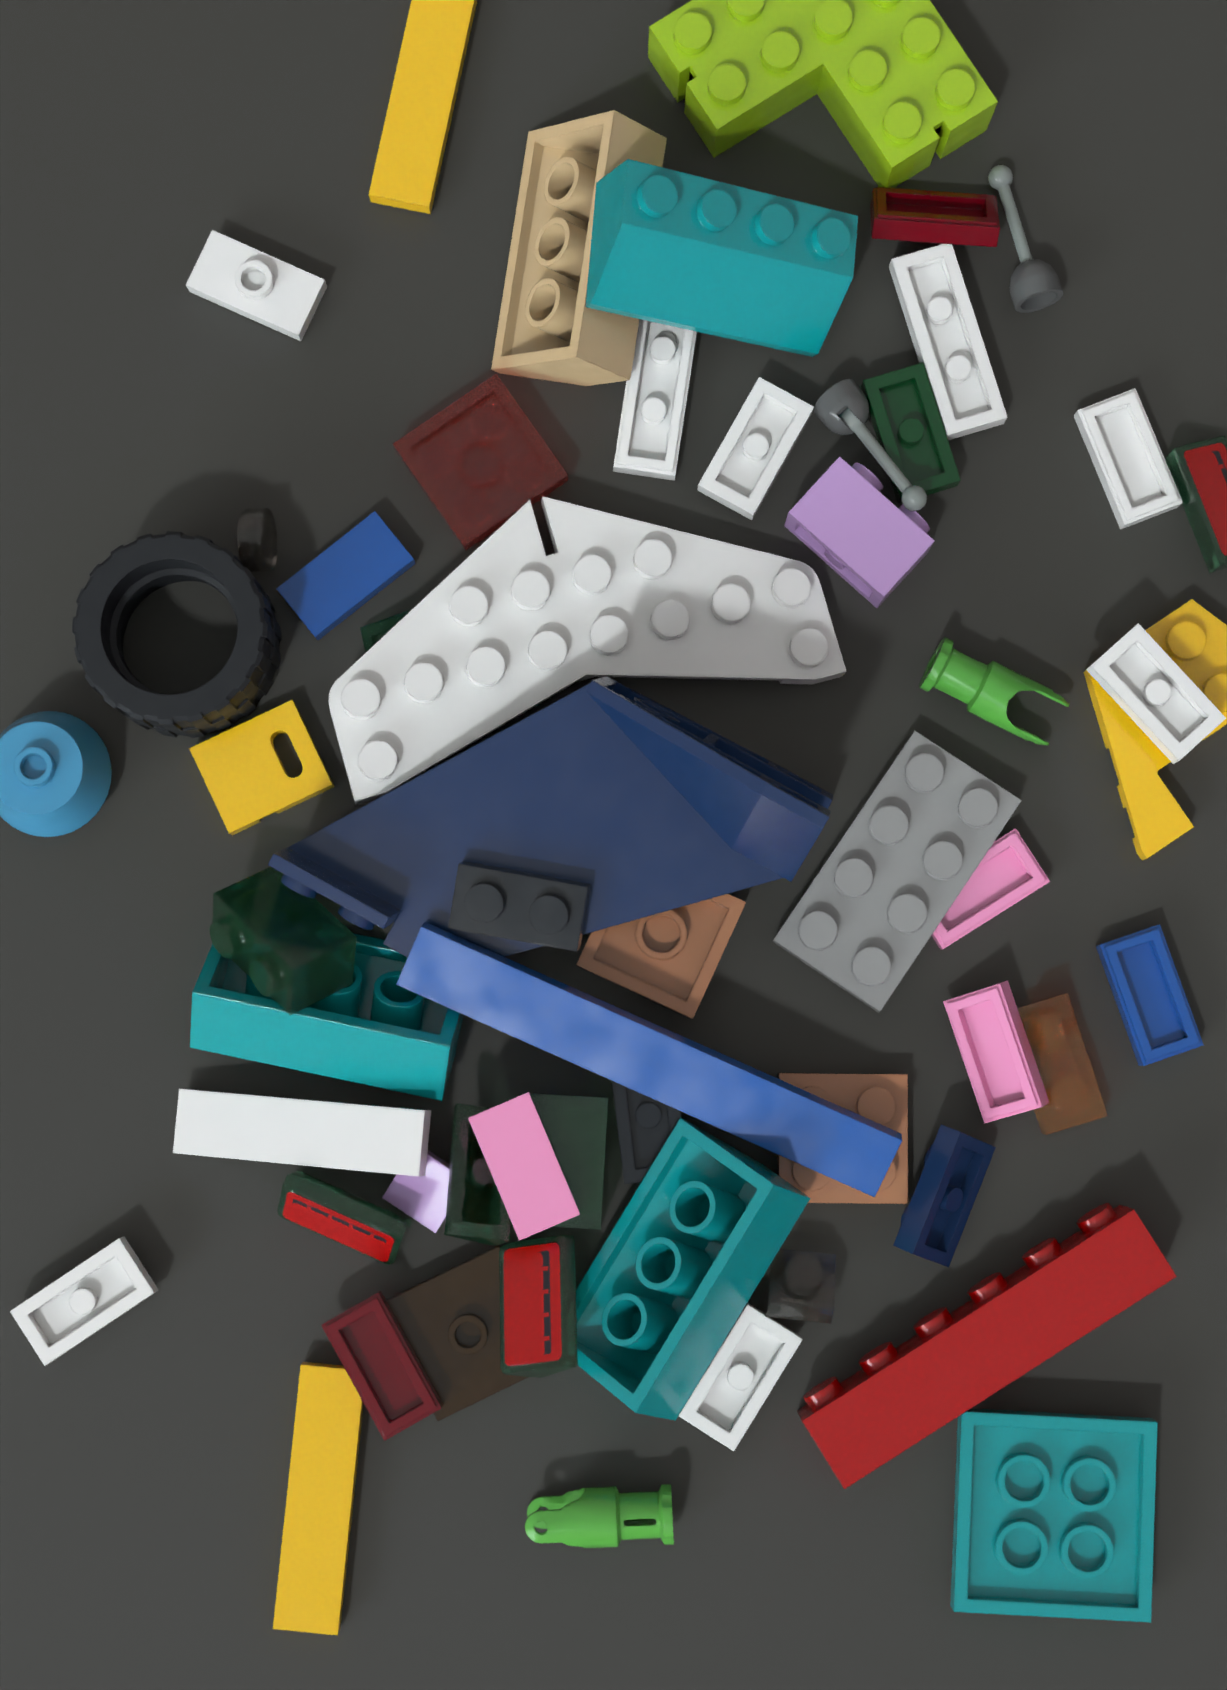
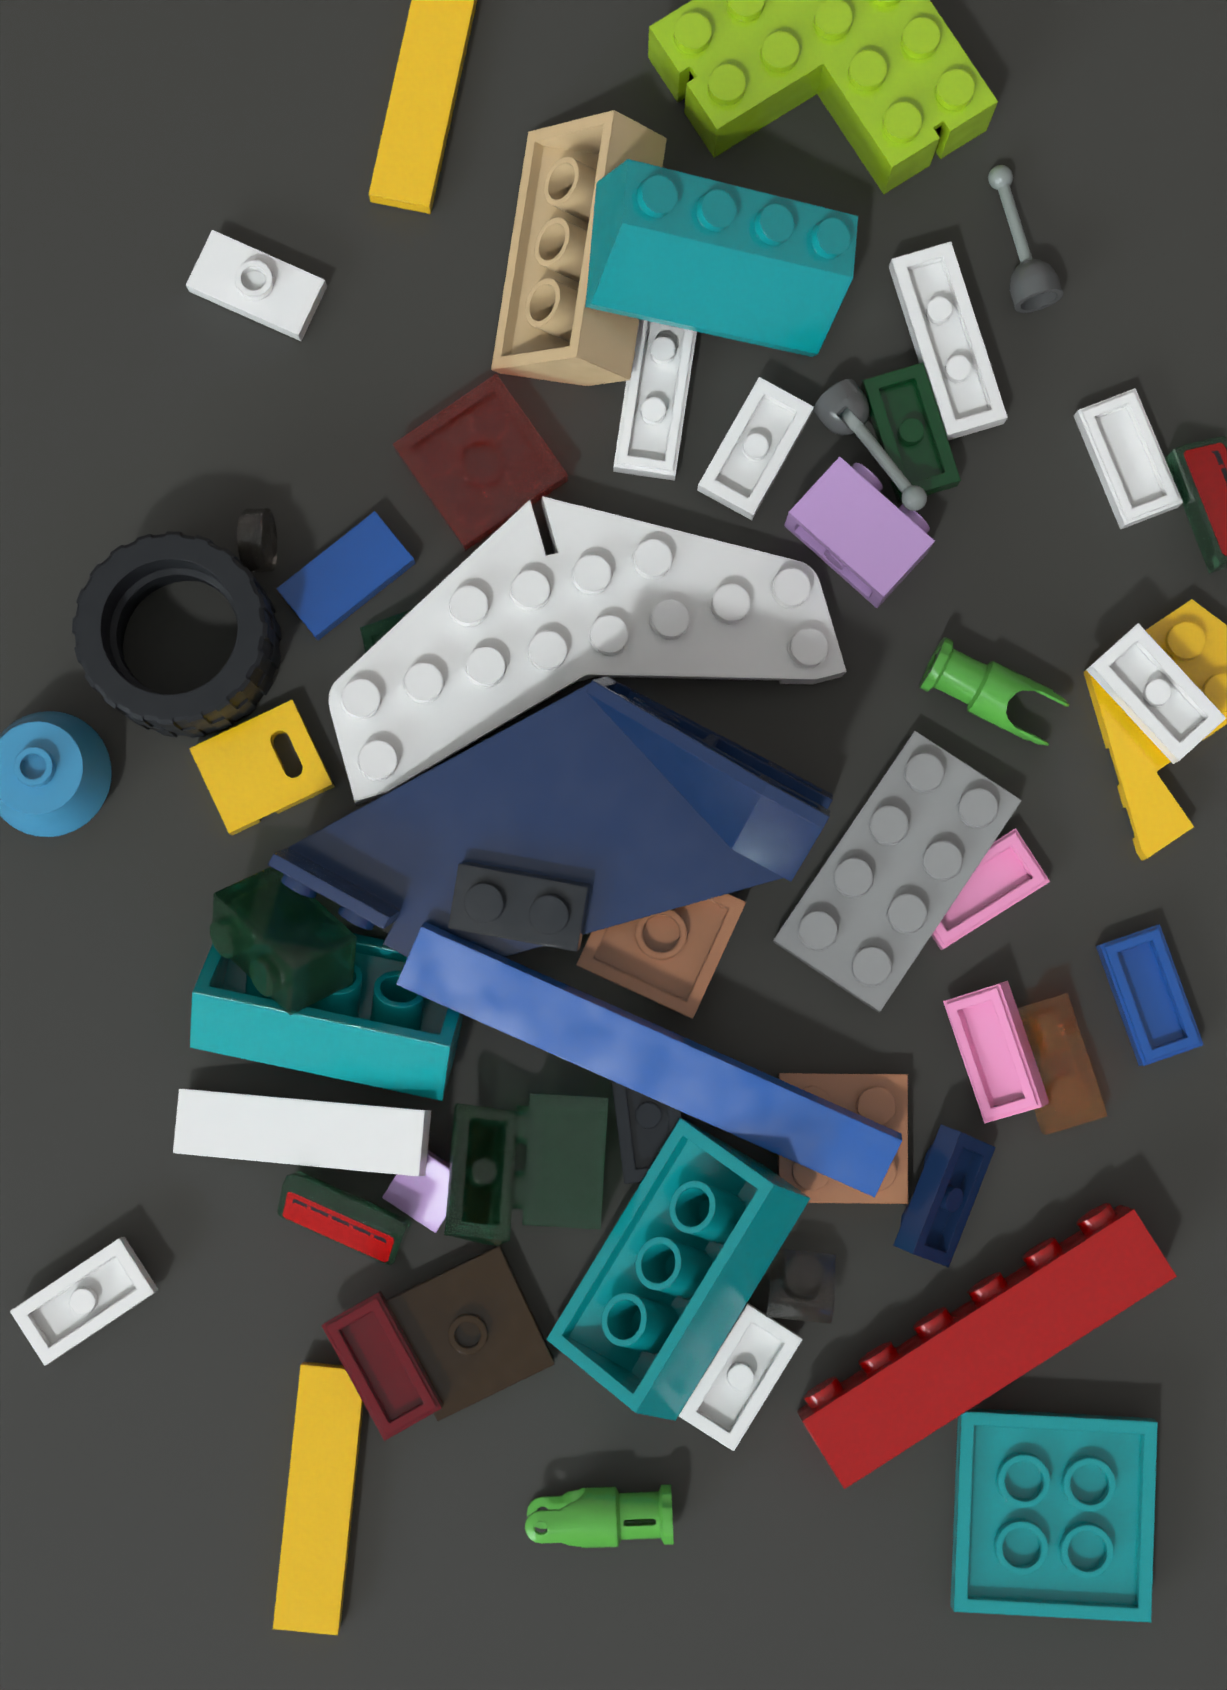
bright pink tile [468,1092,580,1241] -> none
slope [499,1235,578,1378] -> none
dark red tile [870,187,1000,247] -> none

